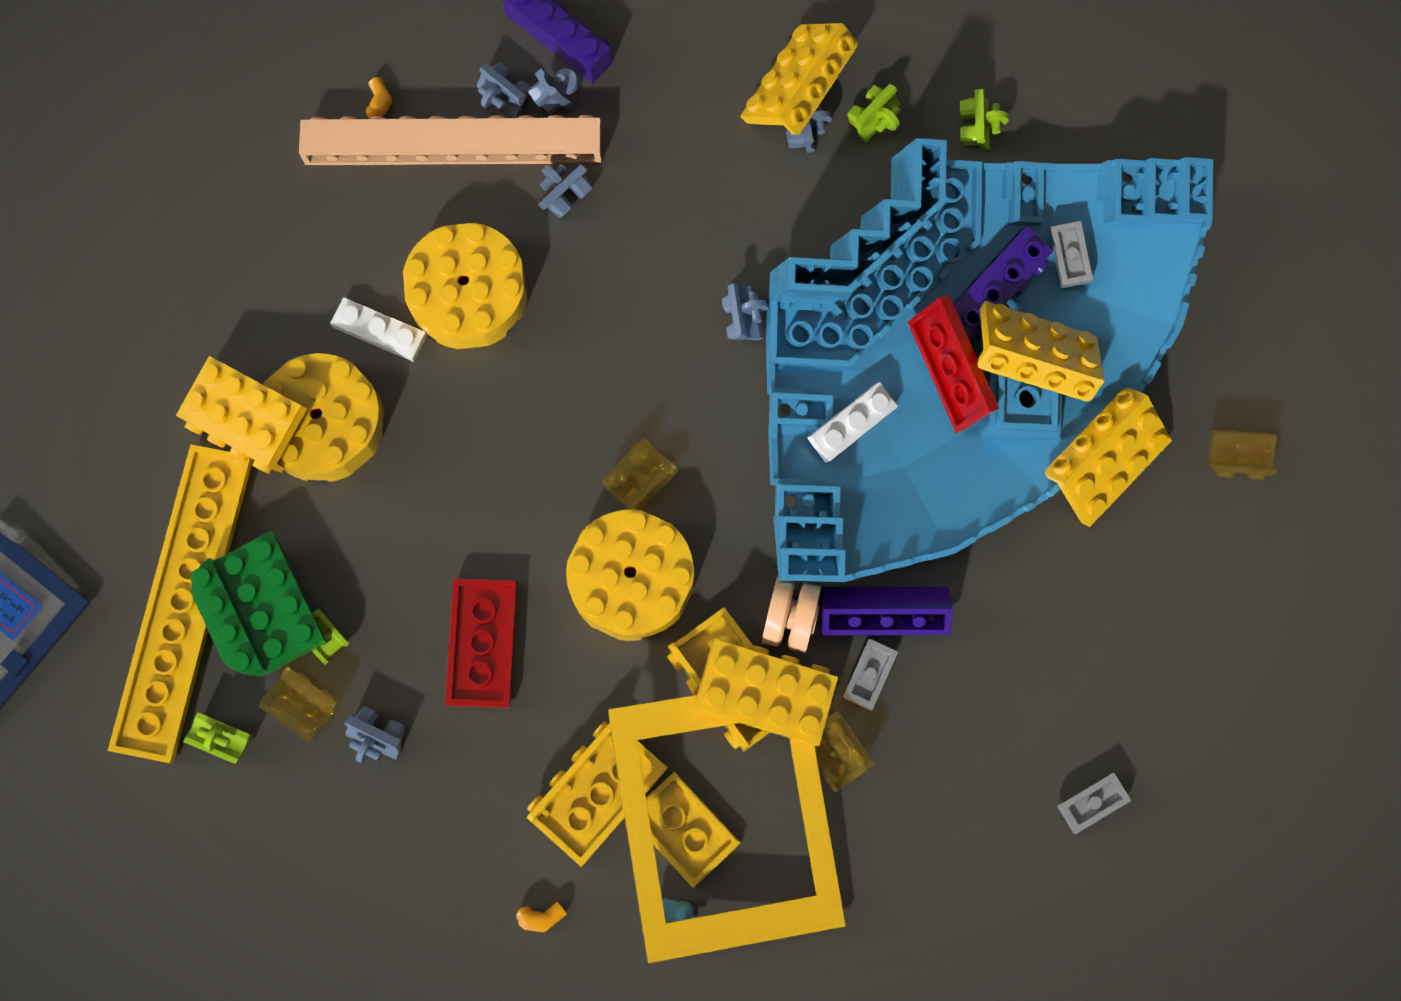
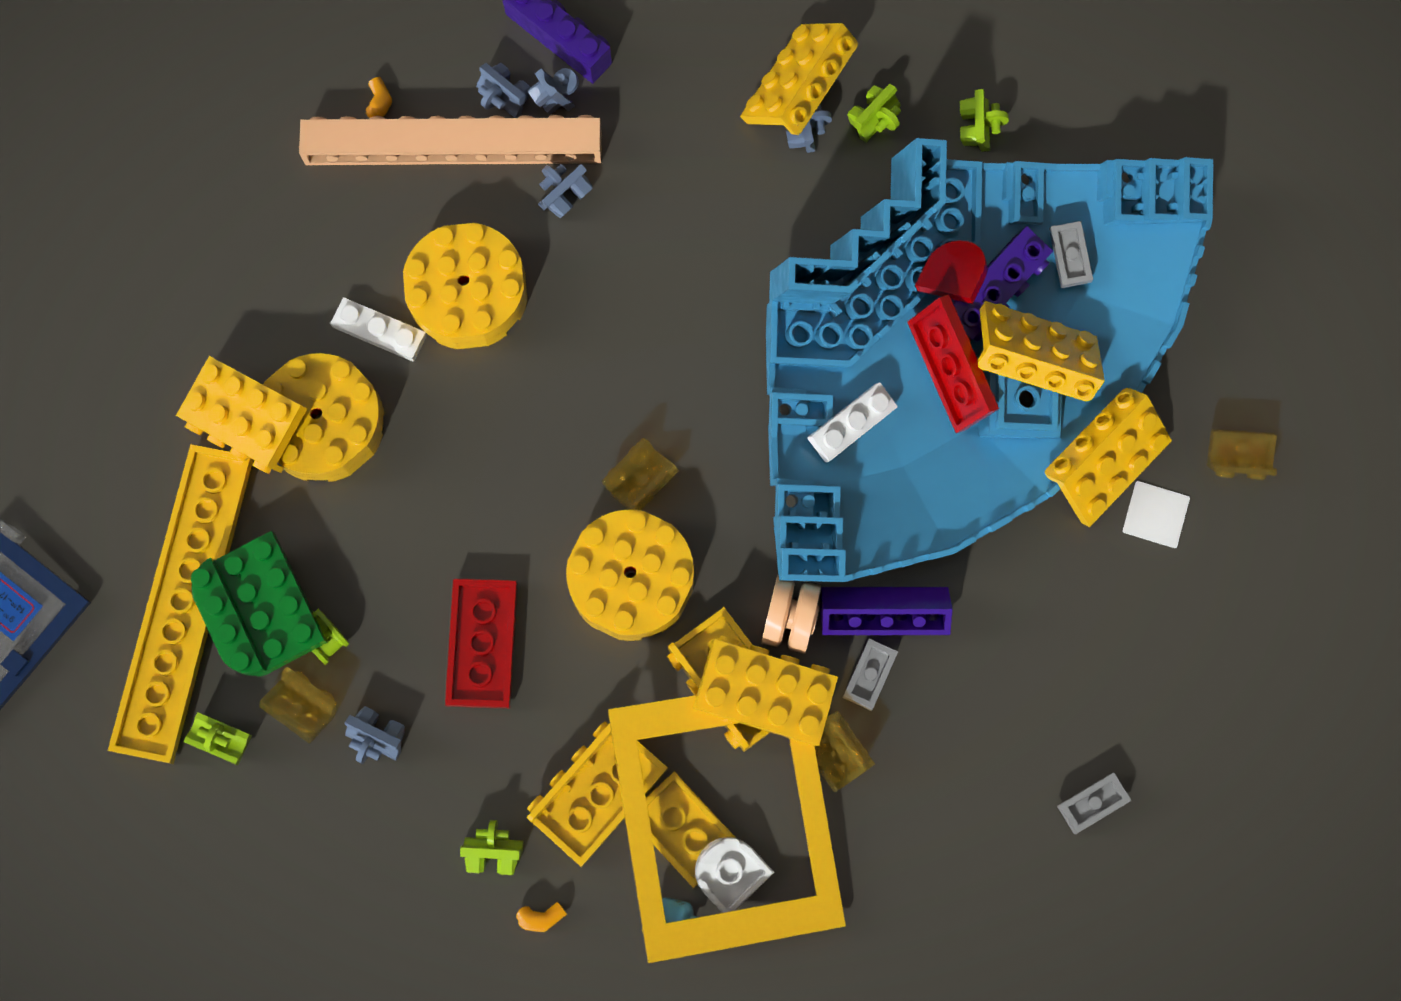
sand blue hips [722,283,769,341] -> none
none -> lime hips [460,820,523,875]
none -> white tile [695,837,775,912]
none -> red tile [915,240,988,304]
none -> white sticker [1123,481,1190,548]

